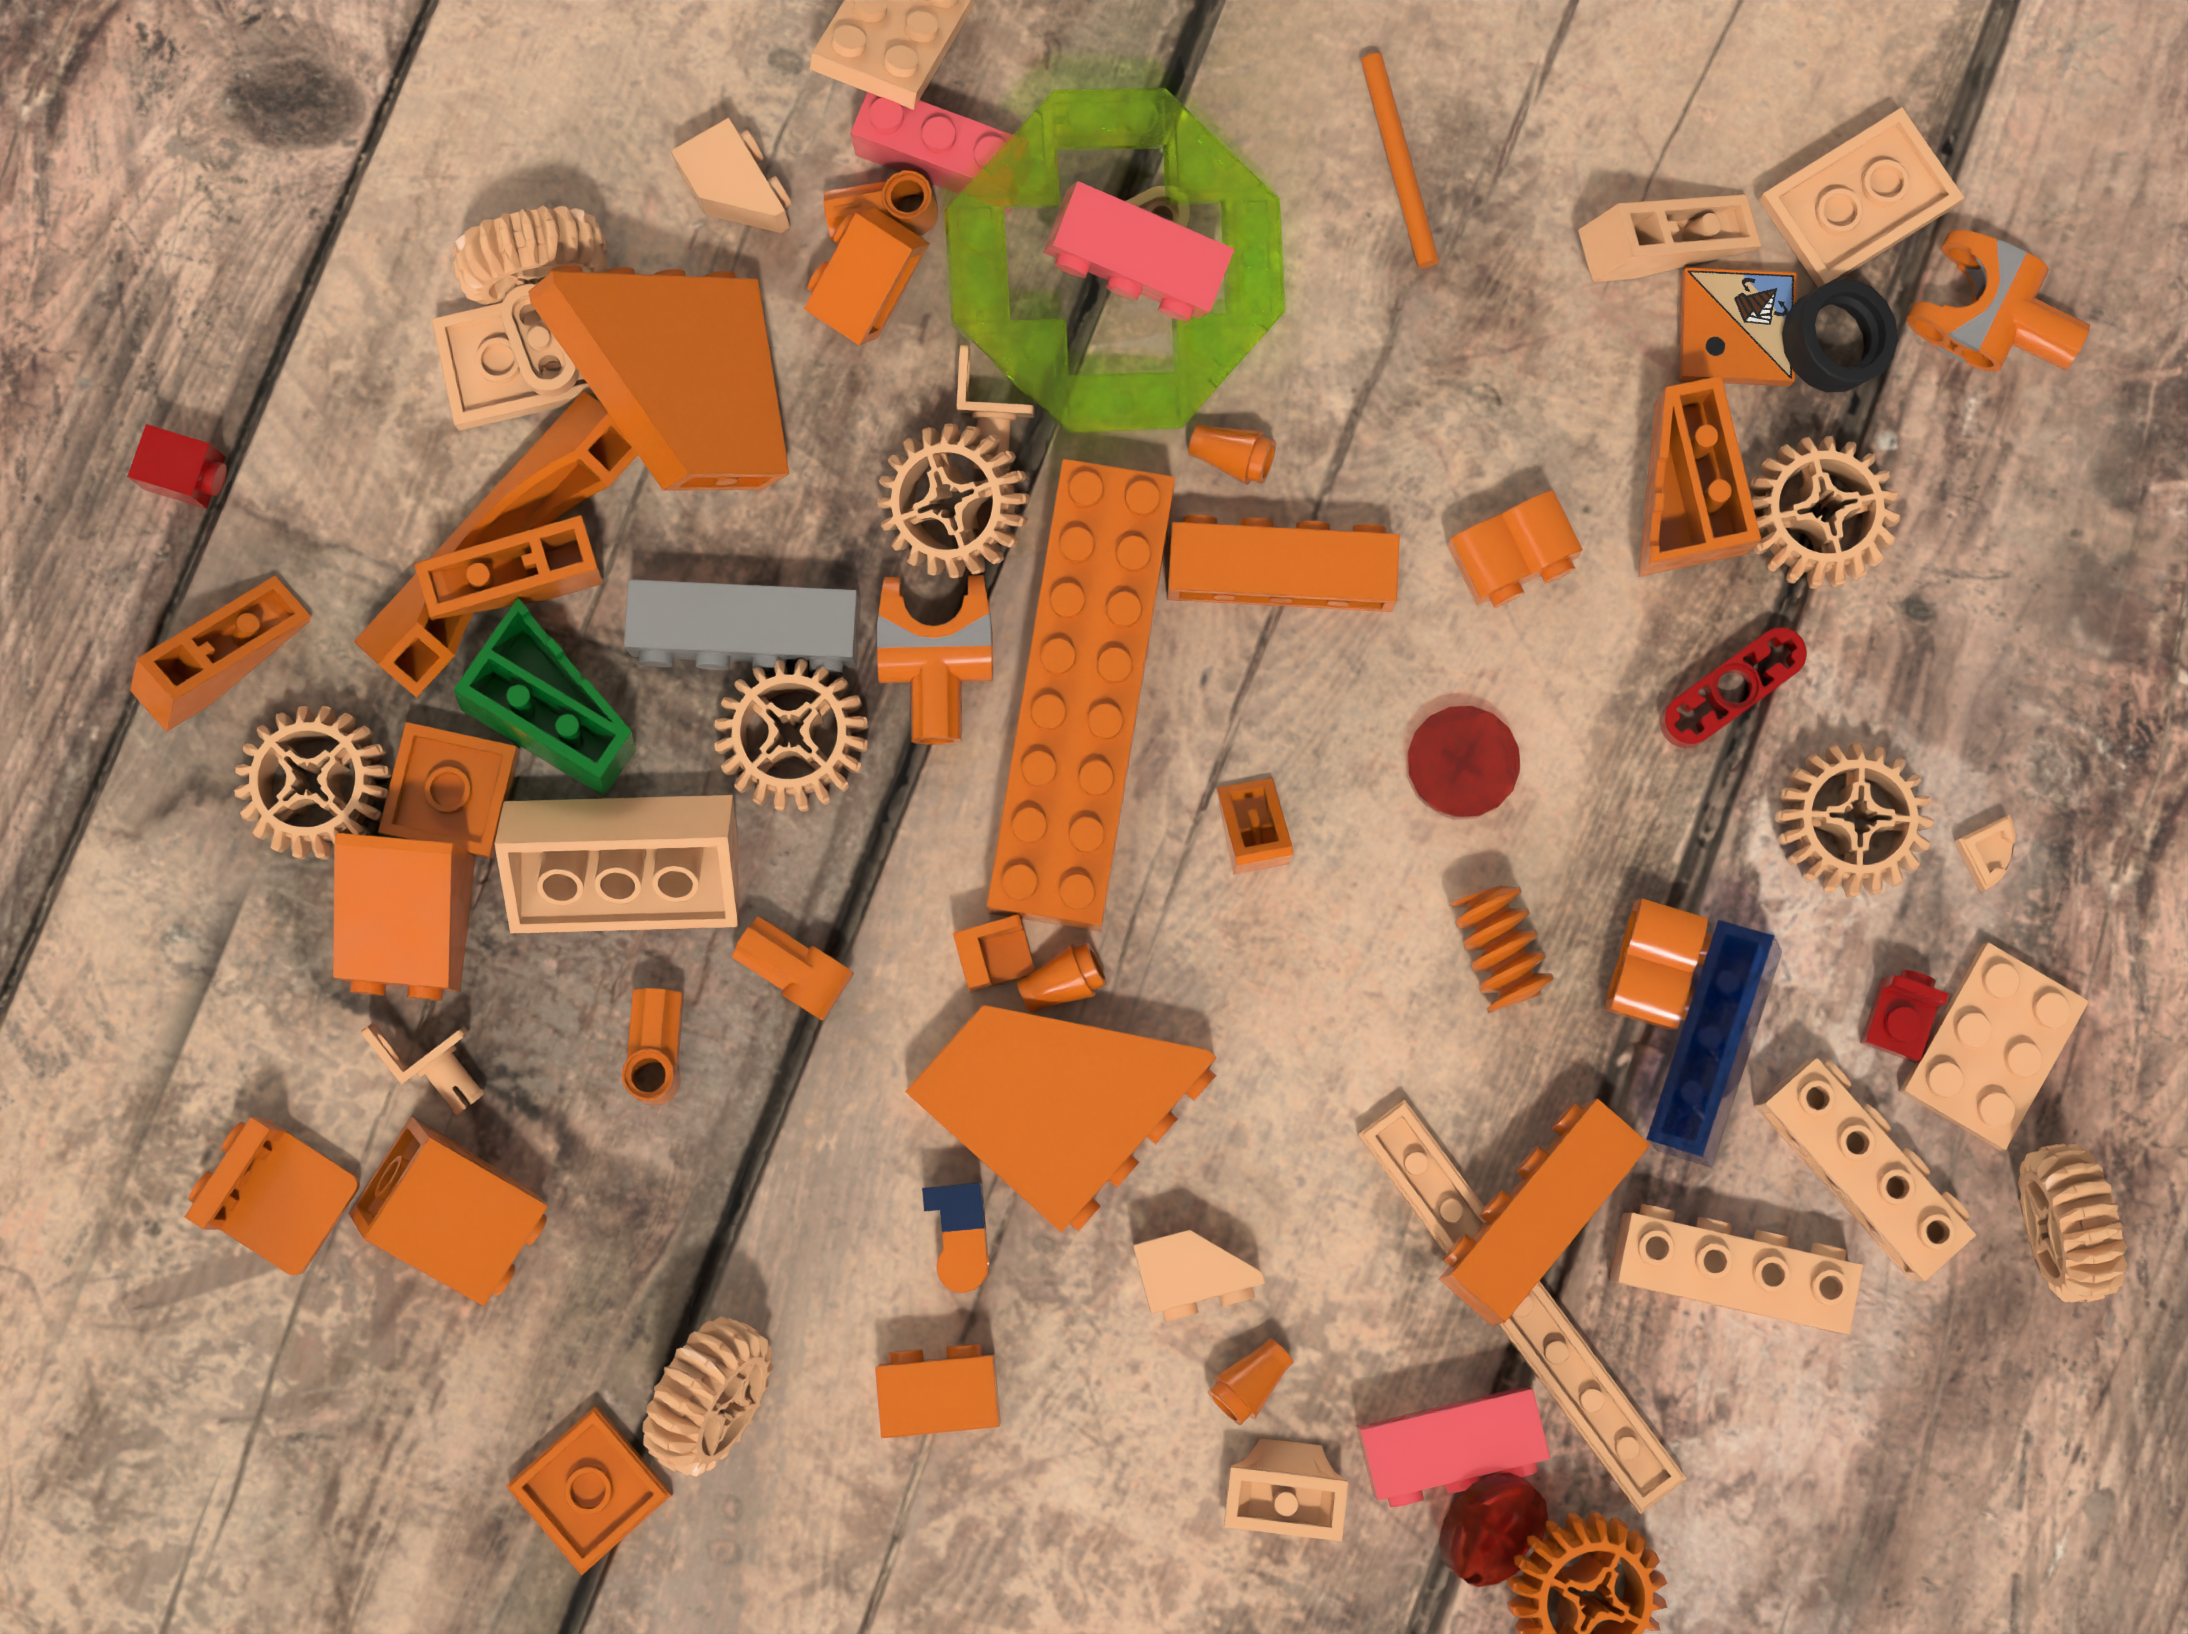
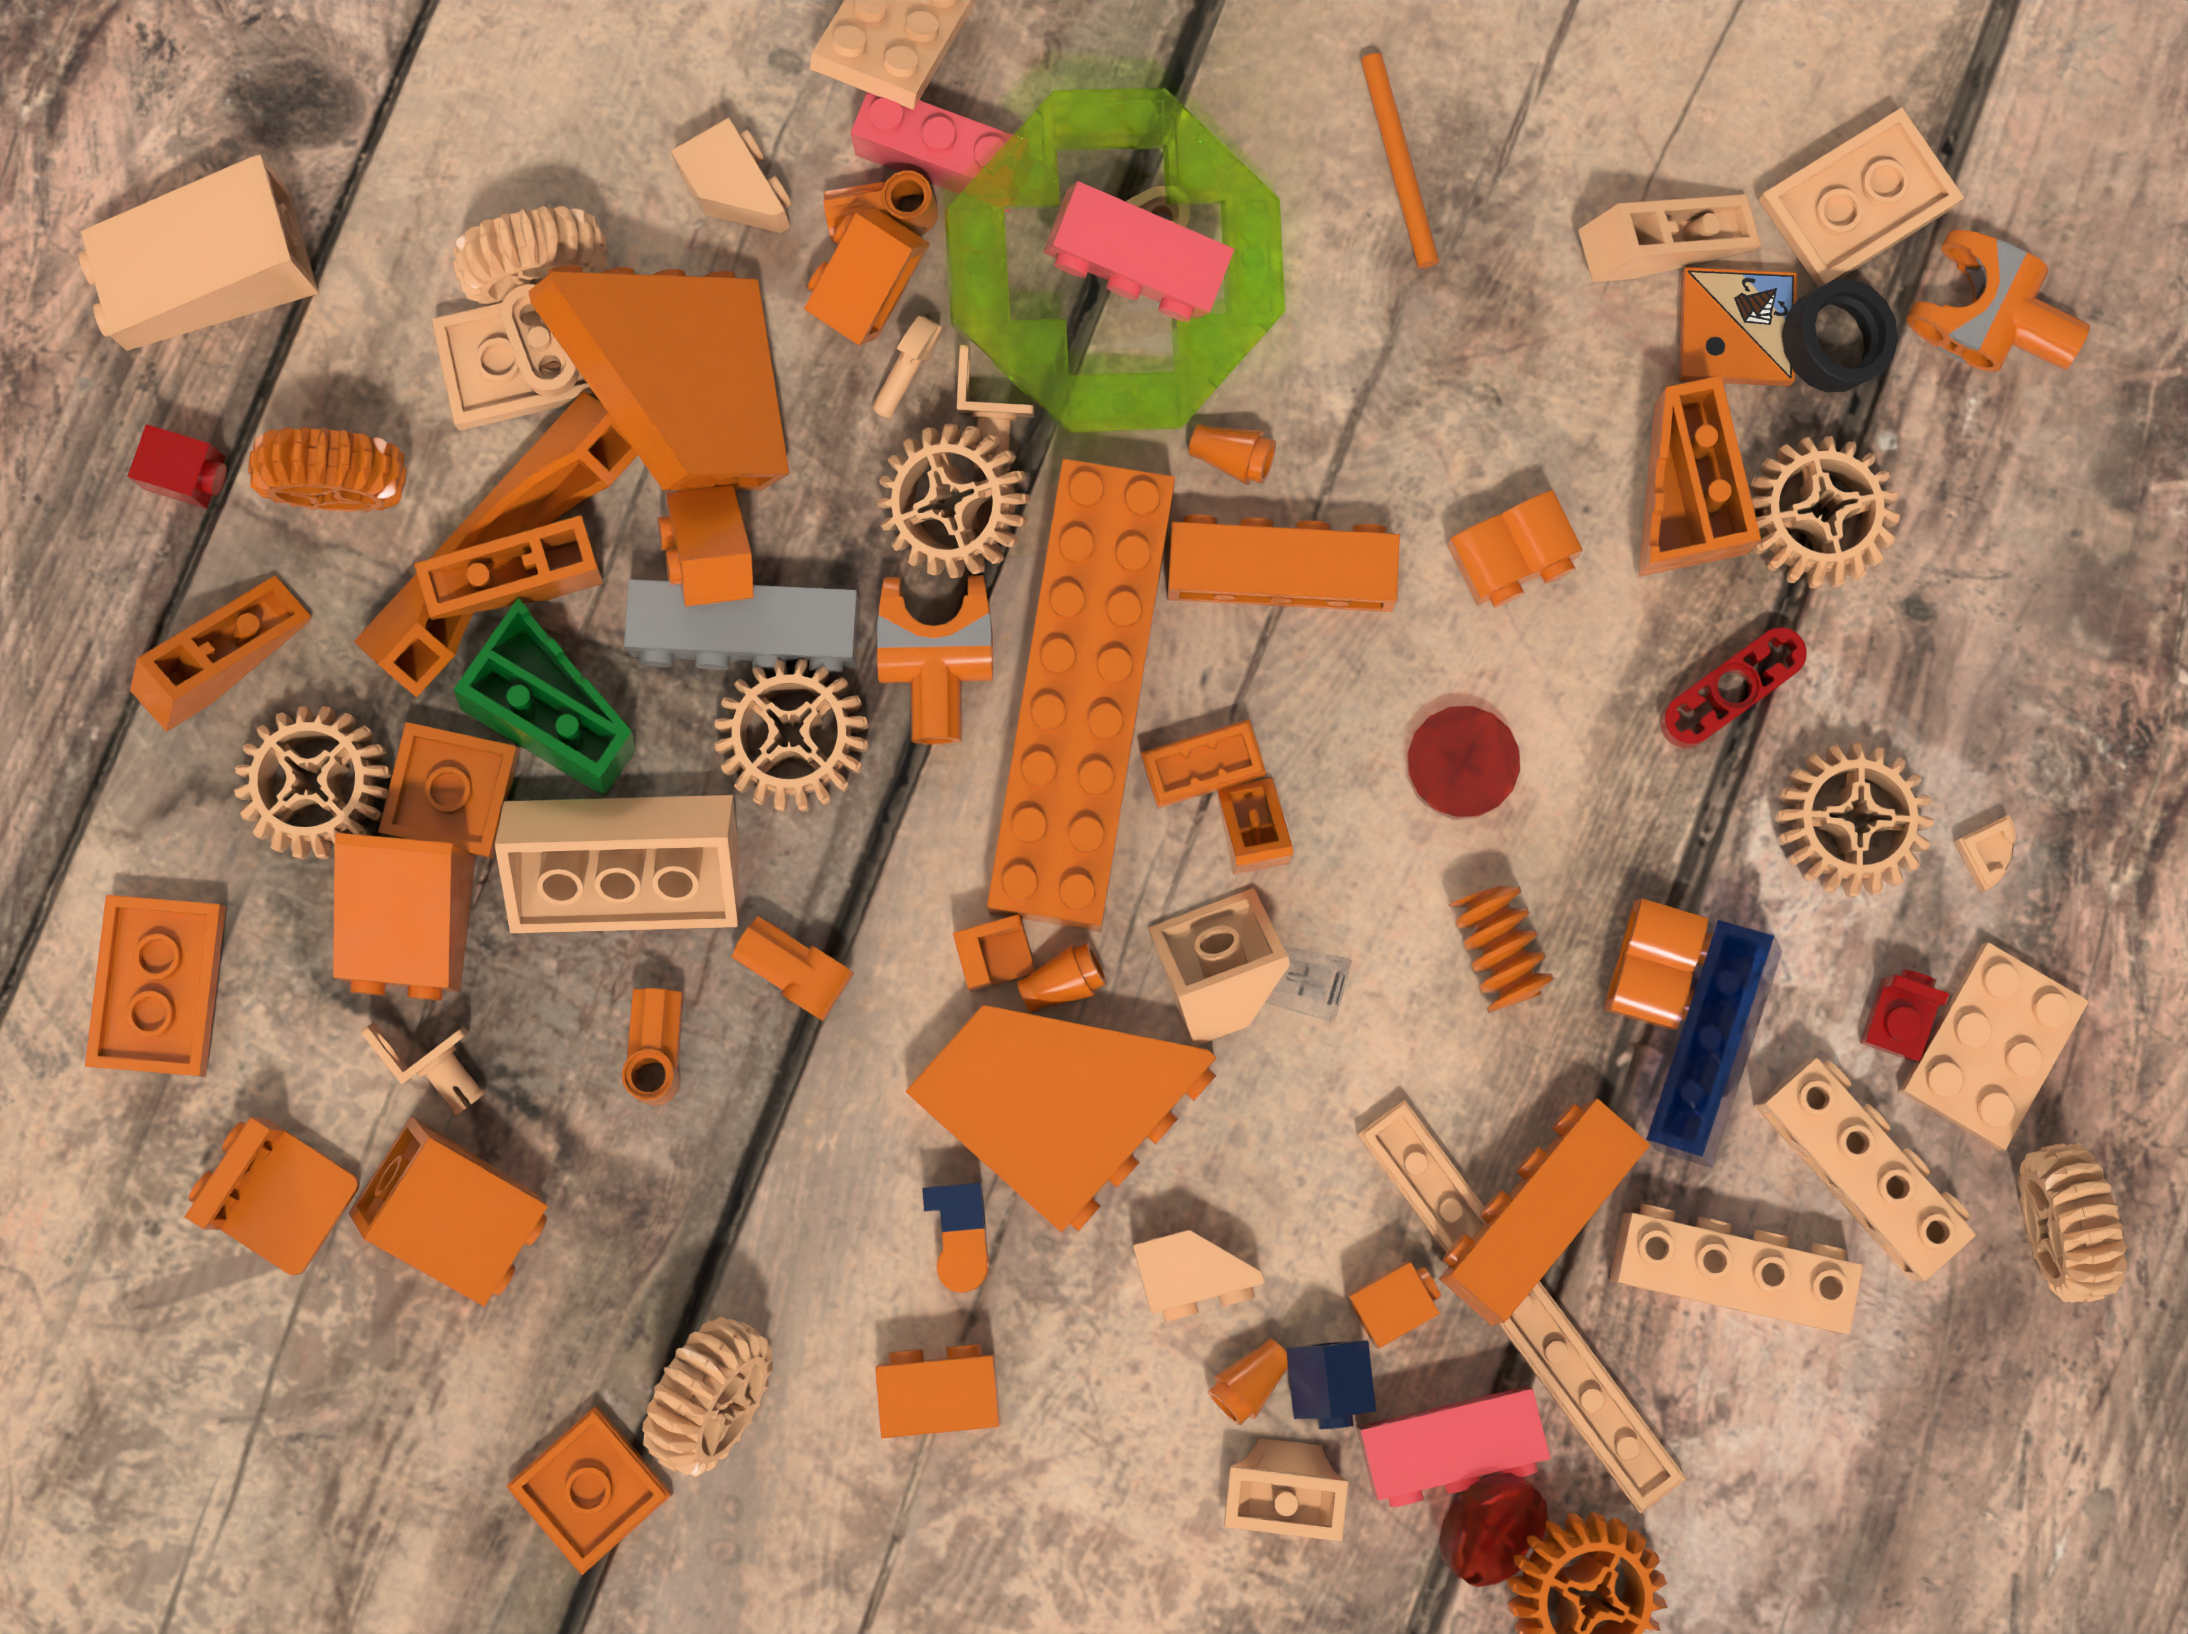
none -> light nougat slope [79,154,319,351]
none -> orange plate [85,895,226,1077]
none -> orange gear [248,426,407,513]
none -> orange brick [657,485,754,607]
none -> light nougat bar [872,315,942,418]
none -> orange plate [1141,719,1267,809]
none -> light nougat slope [1148,888,1290,1047]
none -> clear slope [1265,946,1352,1022]
none -> dark blue brick [1286,1340,1376,1429]
none -> orange brick [1345,1261,1442,1349]

